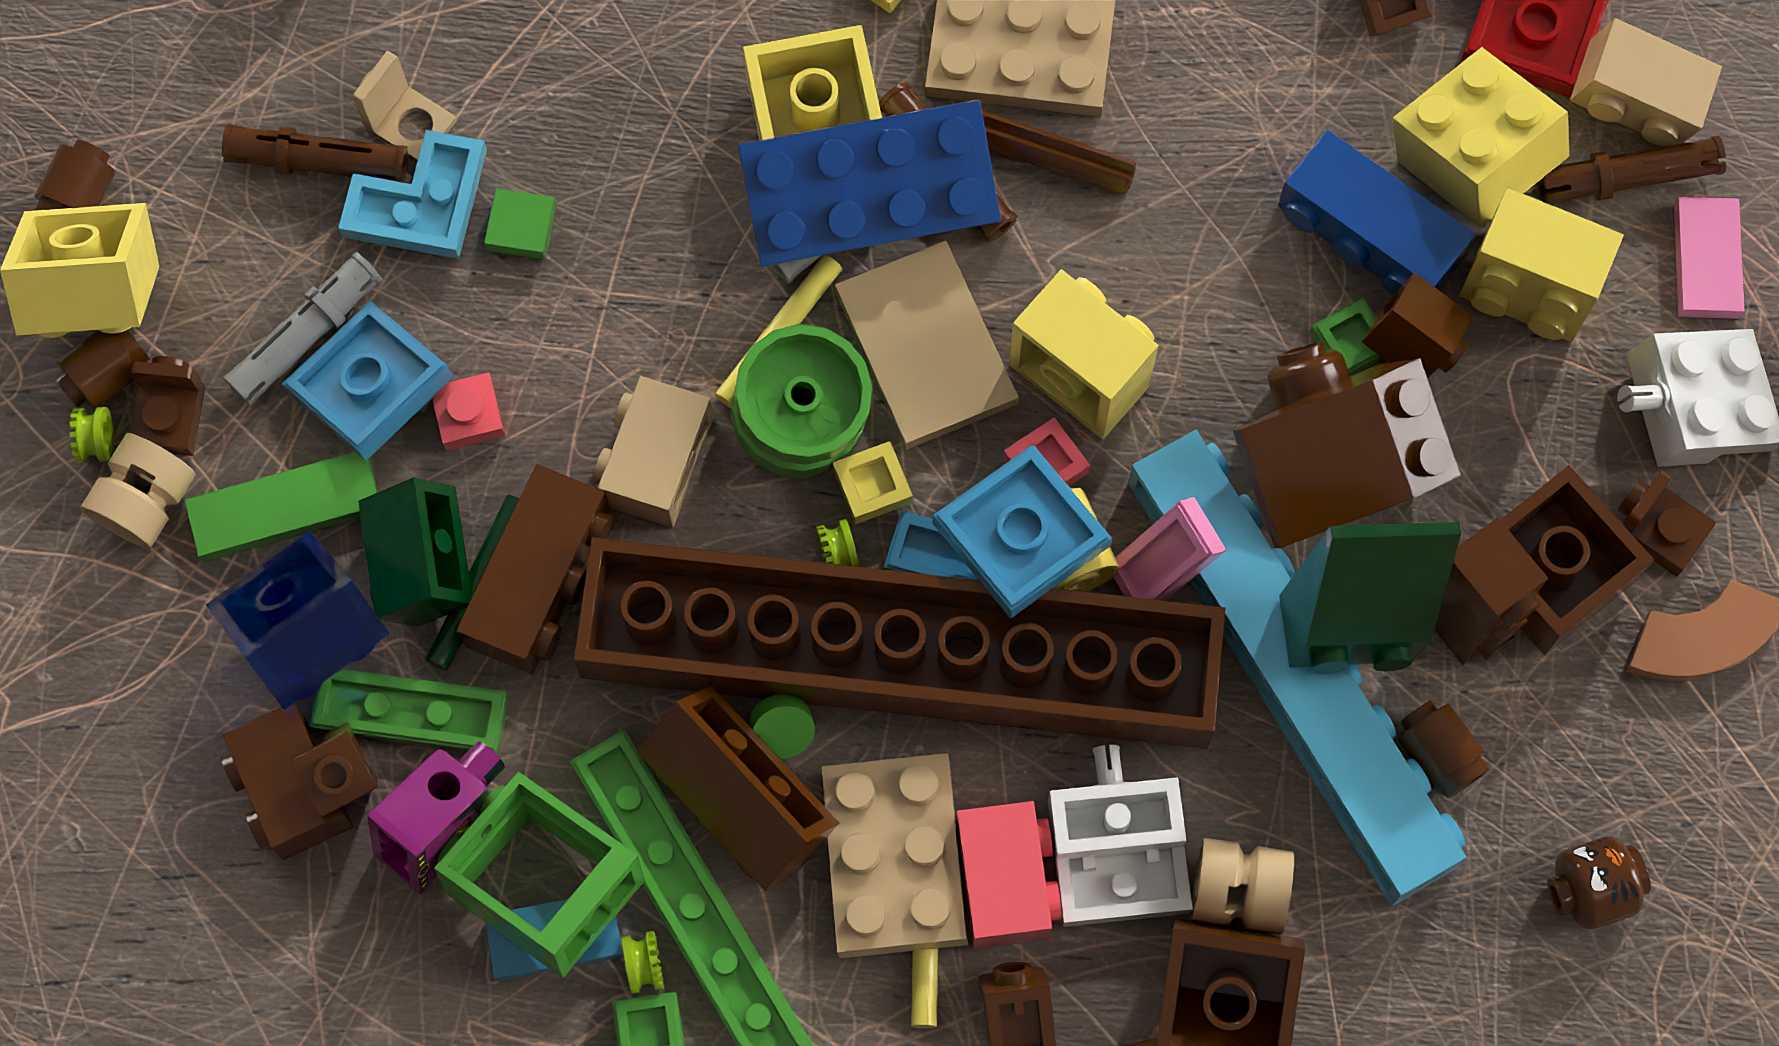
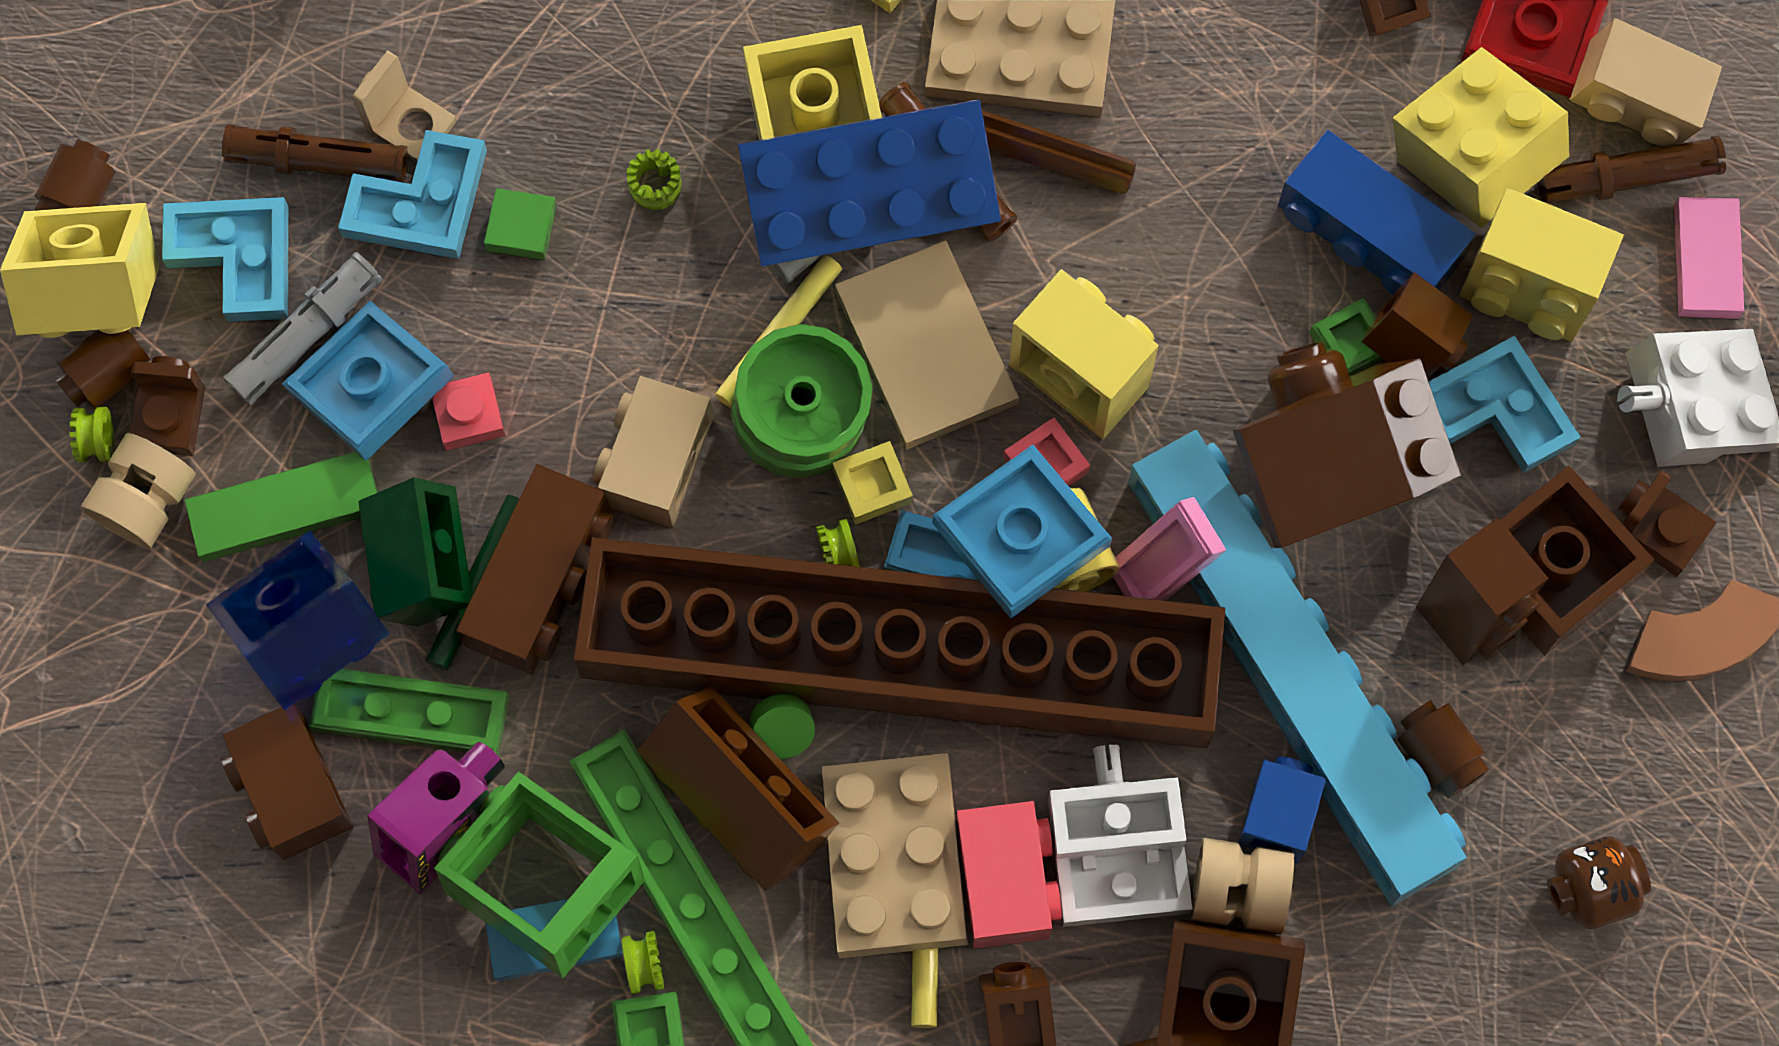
reddish brown bracket [291,722,378,816] -> none
dark green slope [1279,522,1461,674] -> none
none -> medium azure plate [162,197,289,322]
none -> lime bush [626,149,682,210]
none -> blue brick [1237,757,1326,863]
none -> medium azure plate [1429,336,1581,473]

